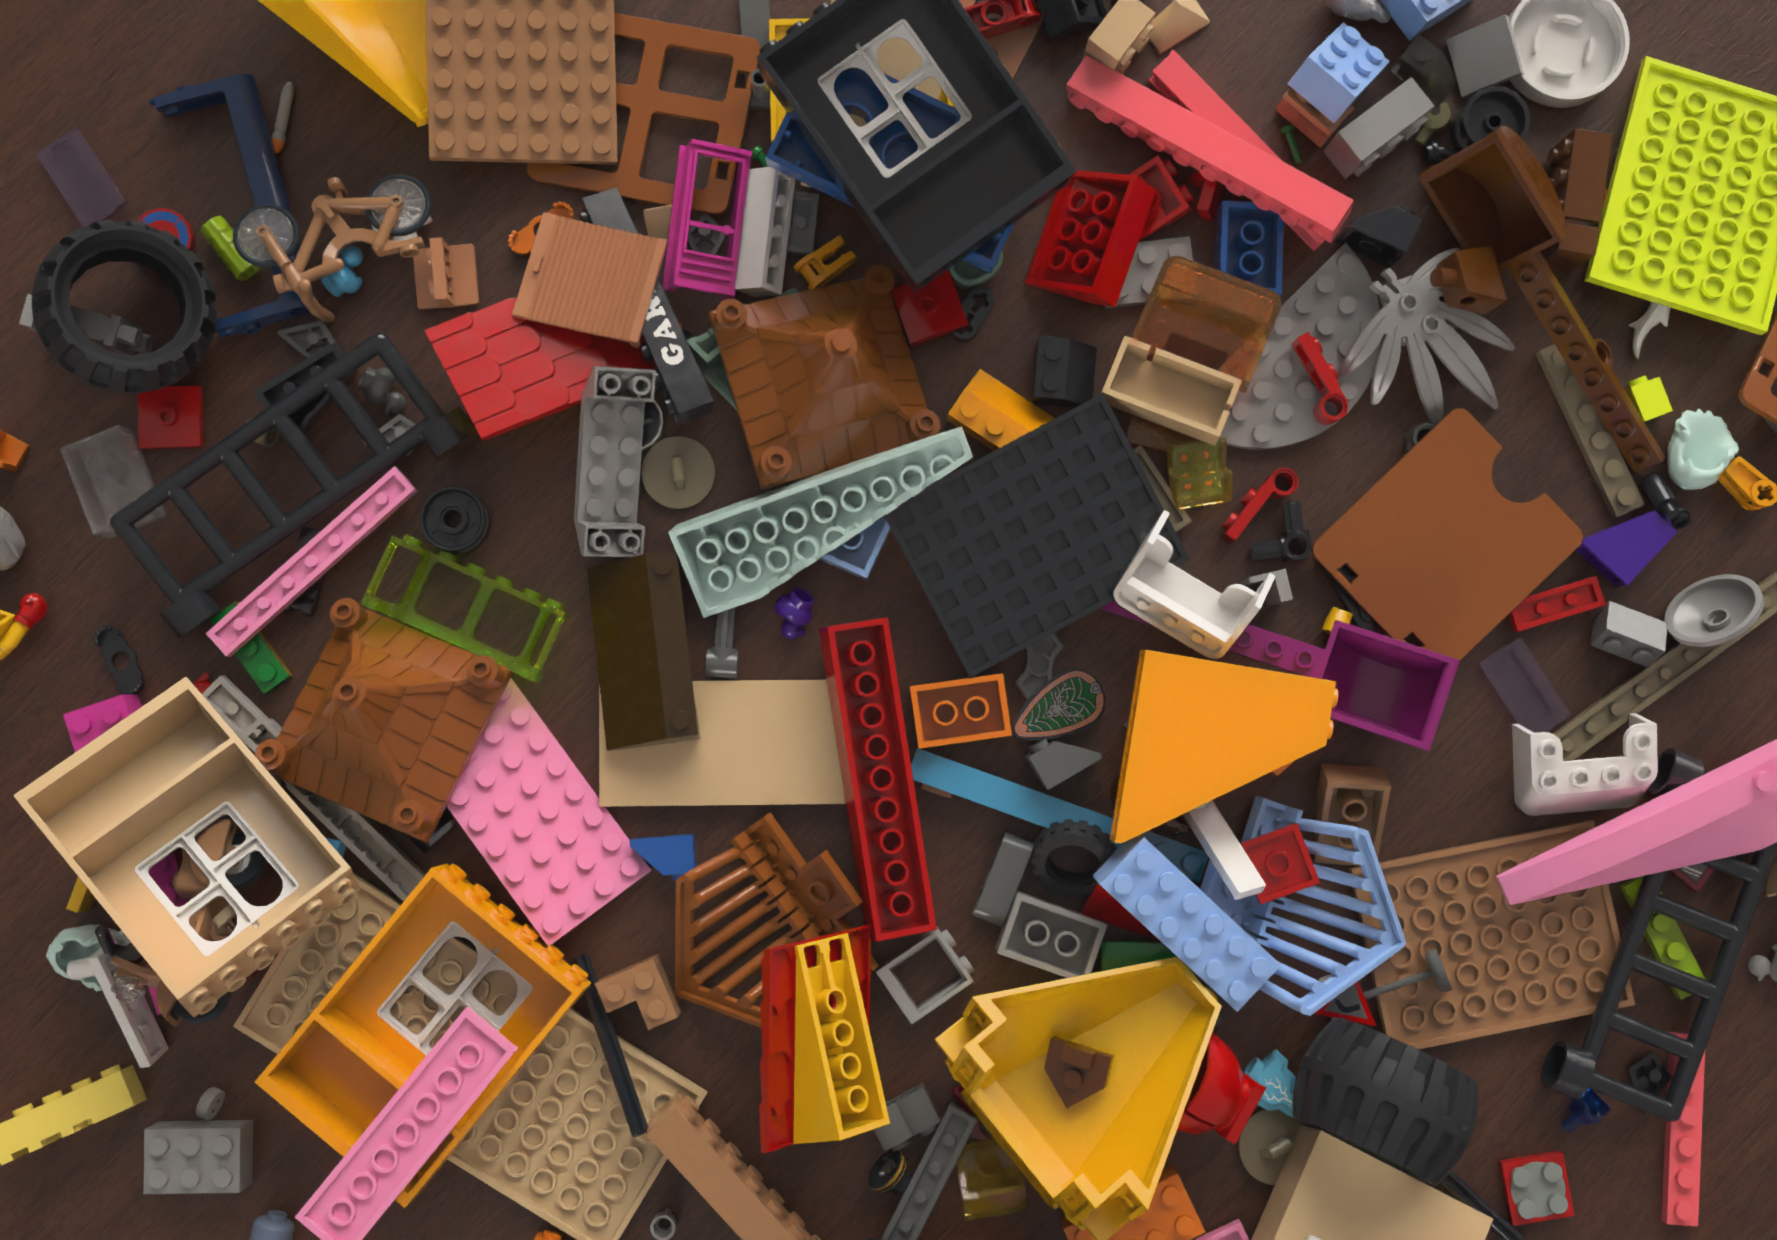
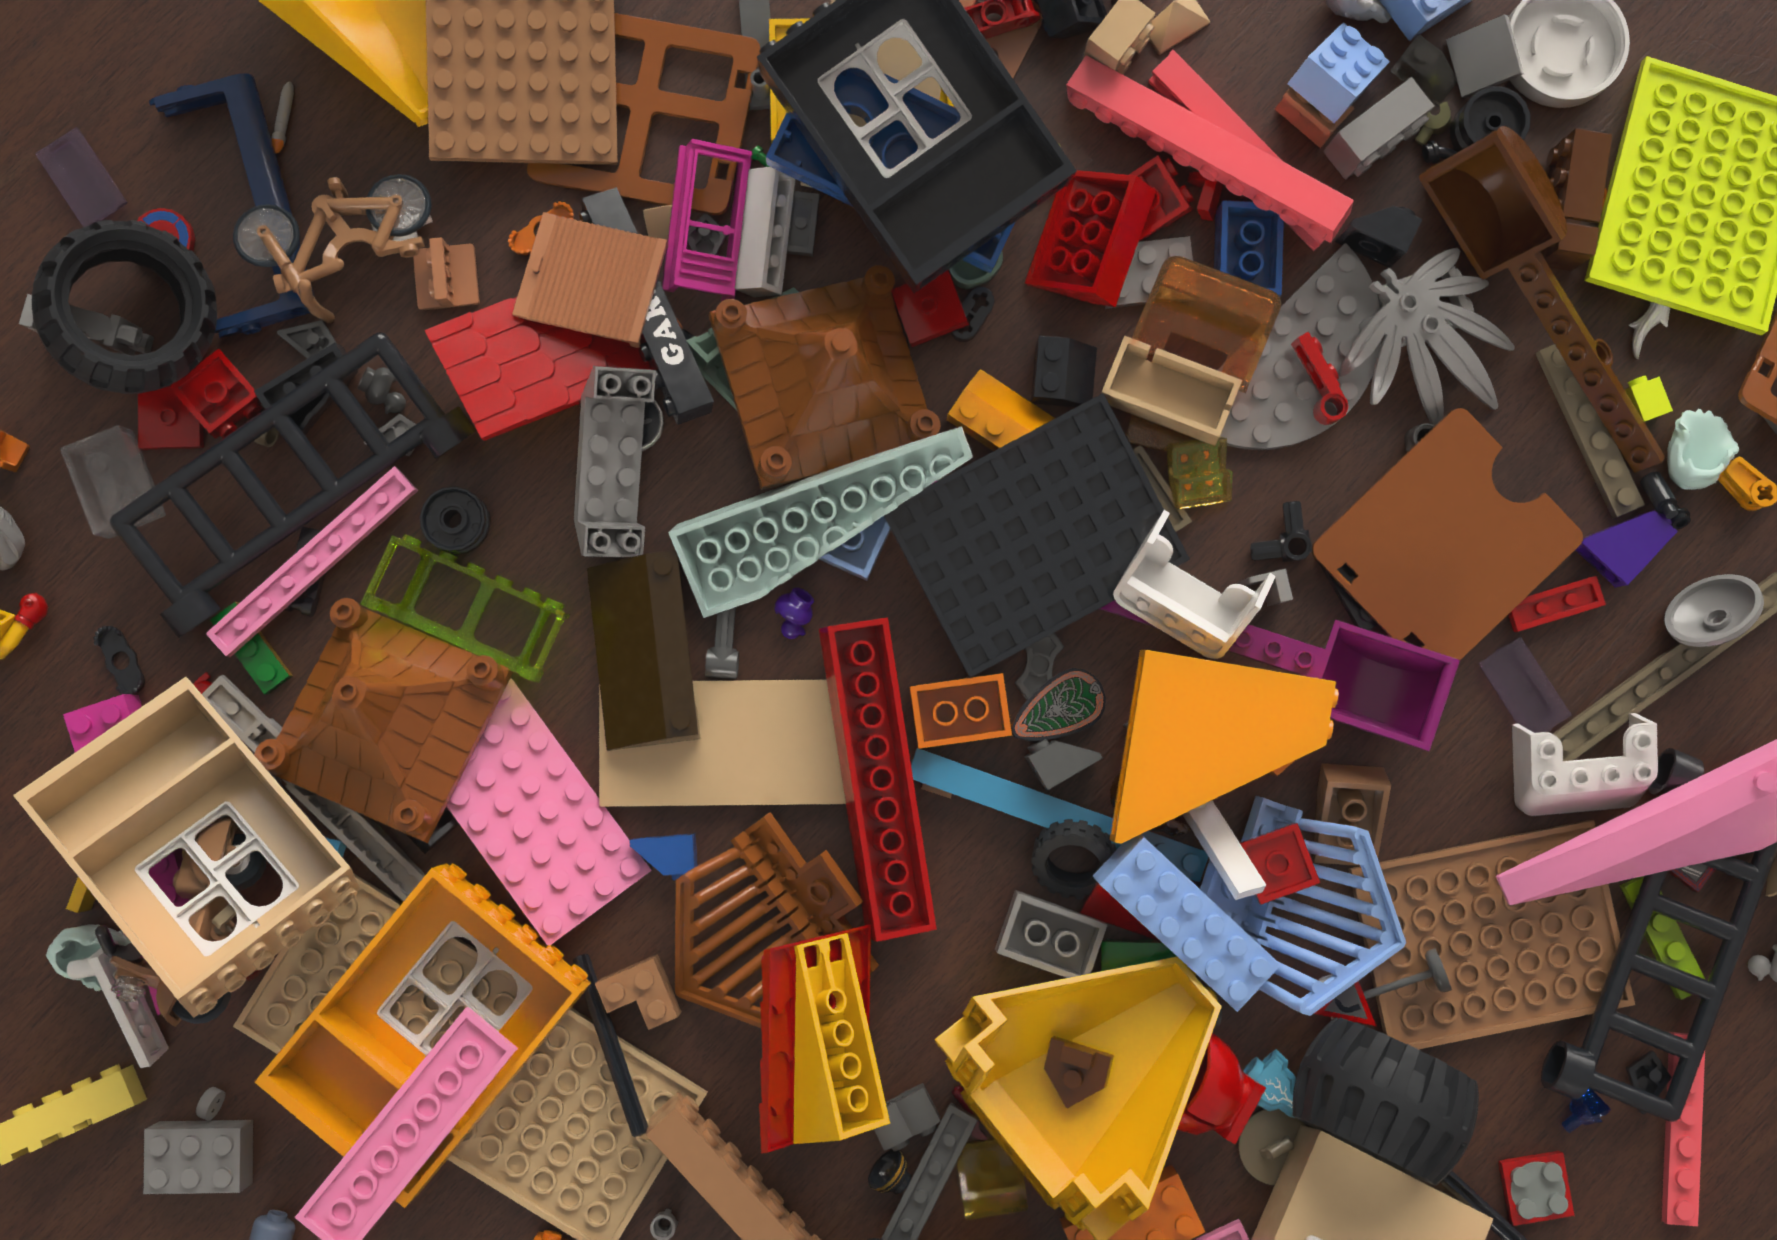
lime axle [200,216,260,281] -> none
dark azure animal [321,245,363,297] -> none
dark tan shield [641,436,715,509] -> none
light orange piece [793,235,857,290] -> none
light grey window [876,926,975,1025] -> none
dark grey beam [972,831,1034,927] -> none
red plate [1220,468,1298,544] -> none
green piece [1280,125,1302,165] -> none
yellow hose [1322,607,1353,635] -> none
reddish brown torso [1430,246,1507,314] -> none
dark grey brick [1590,601,1667,668] -> none
none -> red plate [169,349,262,439]

